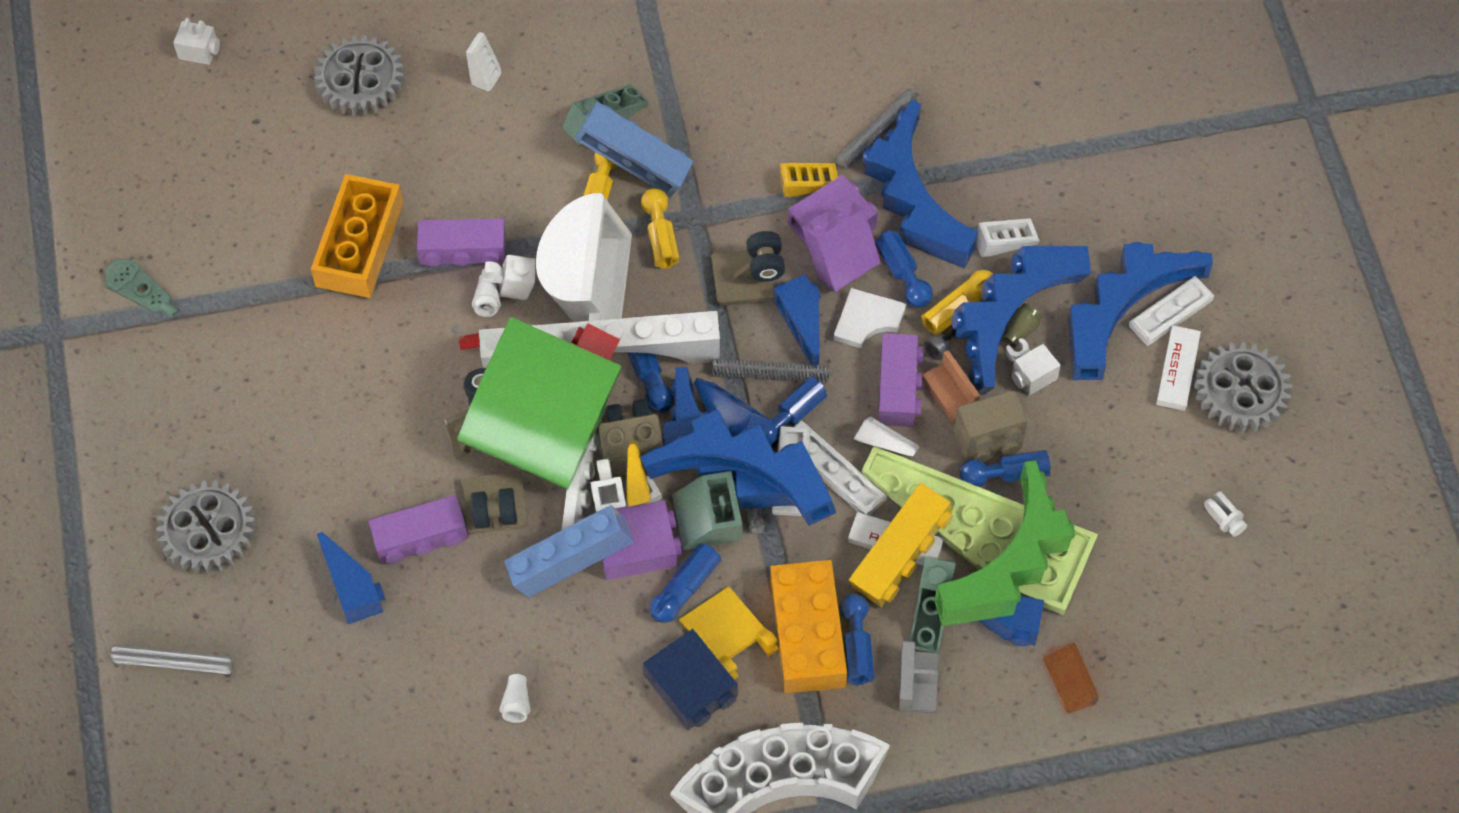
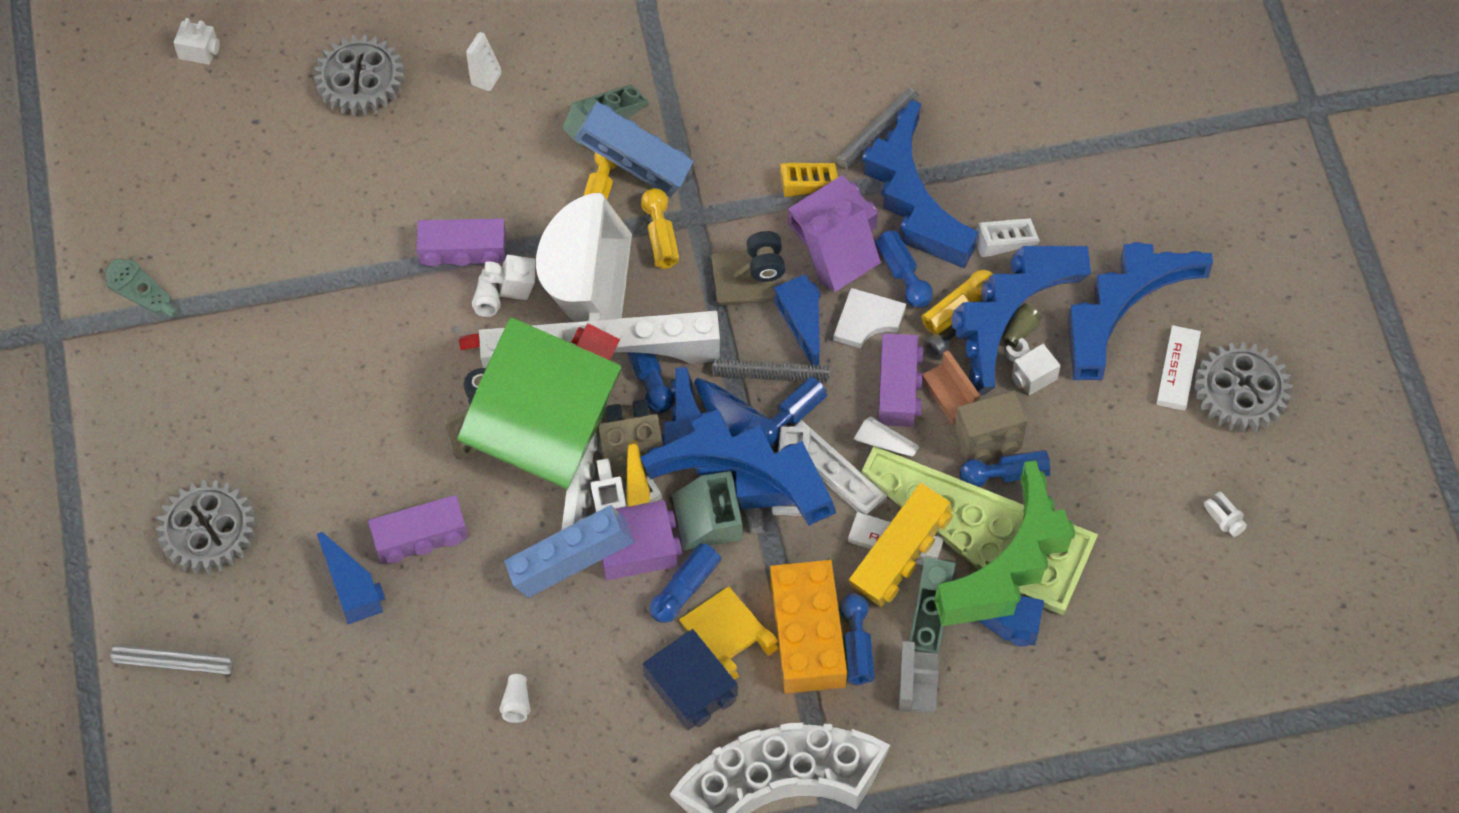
light orange brick [311,174,403,298] -> none
dark tan plate [462,471,528,534] -> none
clear orange slope [1043,642,1099,714] -> none
white tile [1129,276,1214,346] -> none

